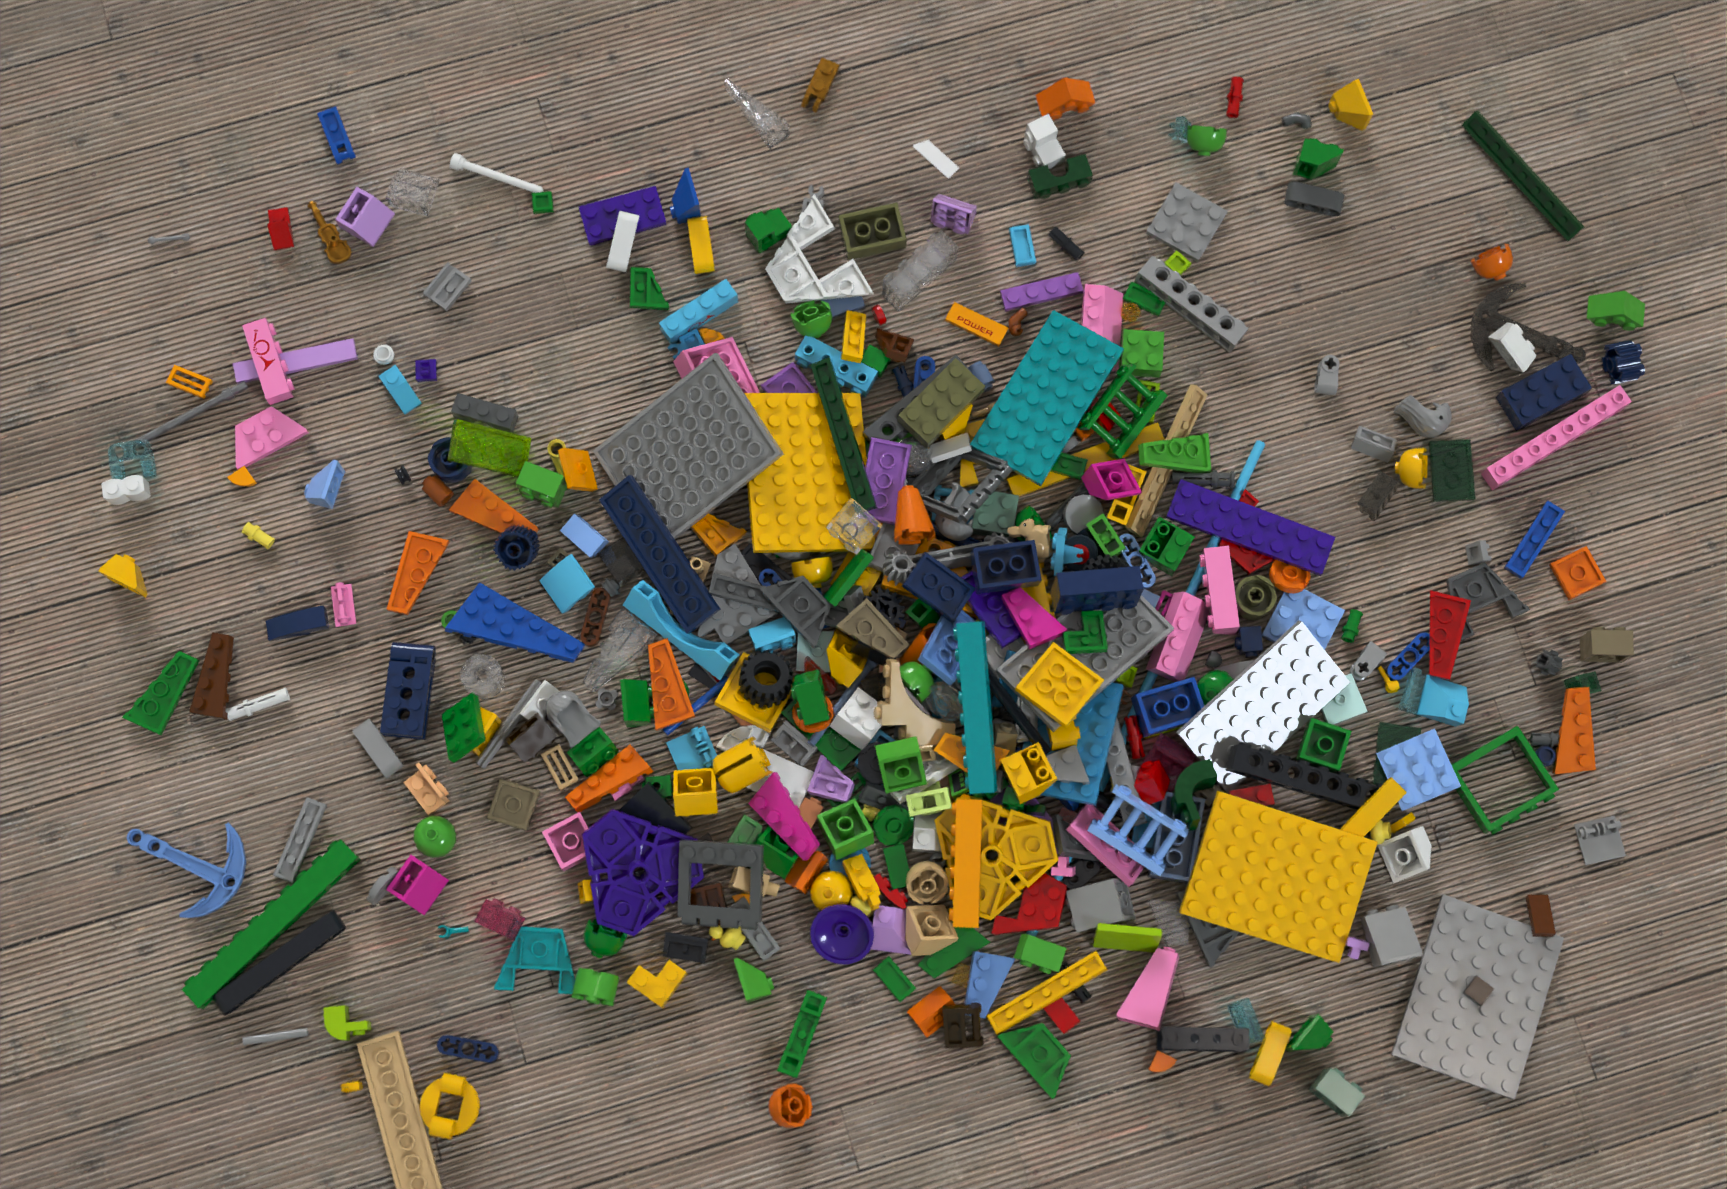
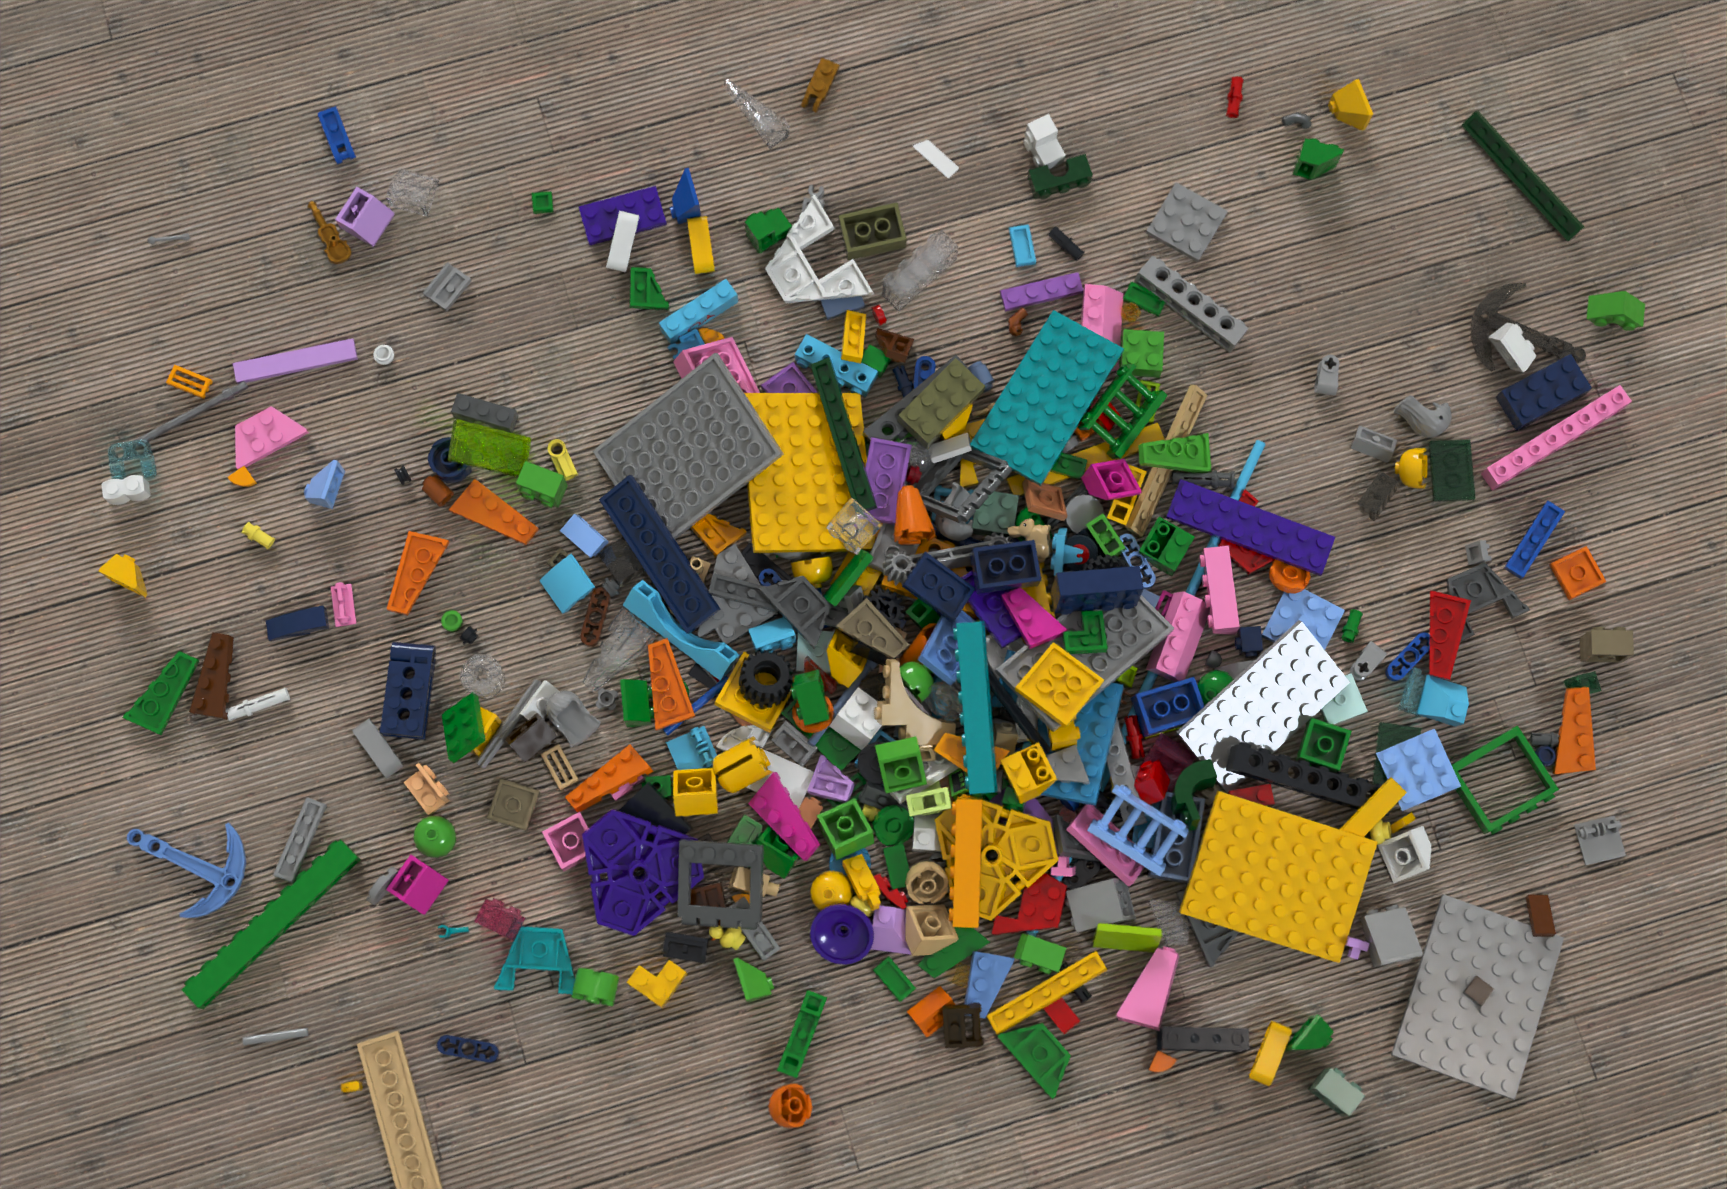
black beam [212,910,347,1016] -> none
bright pink brick [242,318,295,405] -> none
red slope [267,207,294,250] -> none
lime brick [323,1005,371,1041] -> none
medium azure slope [378,365,422,414] -> none
dark purple tile [415,359,437,382] -> none
yellow piece [420,1072,480,1140] -> none
blue wing [445,582,585,663] -> none
white piece [450,153,543,193] -> none
dark blue brick [493,525,540,571] -> none
light orange plate [558,448,598,492] -> none
green bracket [566,726,619,777] -> none
yellow tile [577,879,593,904] -> none
green cylinder [583,919,627,958] -> none
orange panel [785,850,828,895] -> none
bright green cylinder [791,300,832,338] -> none
lavender slope [931,194,977,234] -> none
light orange tile [945,302,1008,347] -> none
dark green tile [1024,804,1046,817] -> none
orange brick [1035,77,1096,120] -> none
lime tile [1164,250,1191,275] -> none
clear light blue tile [1169,116,1191,143] -> none
bright green cylinder [1187,125,1227,156] -> none
clear light blue panel [1227,998,1264,1044] -> none
olive brick [1235,575,1277,621] -> none
dark grey beam [1284,182,1345,216] -> none
yellow hand [1377,666,1400,693] -> none
orange cylinder [1471,244,1513,281] -> none
dark grey gear [1536,650,1563,676] -> none
dark blue brick [1601,340,1645,385] -> none
none -> dark red plate [905,465,922,485]
none -> nougat tile [1022,478,1068,521]

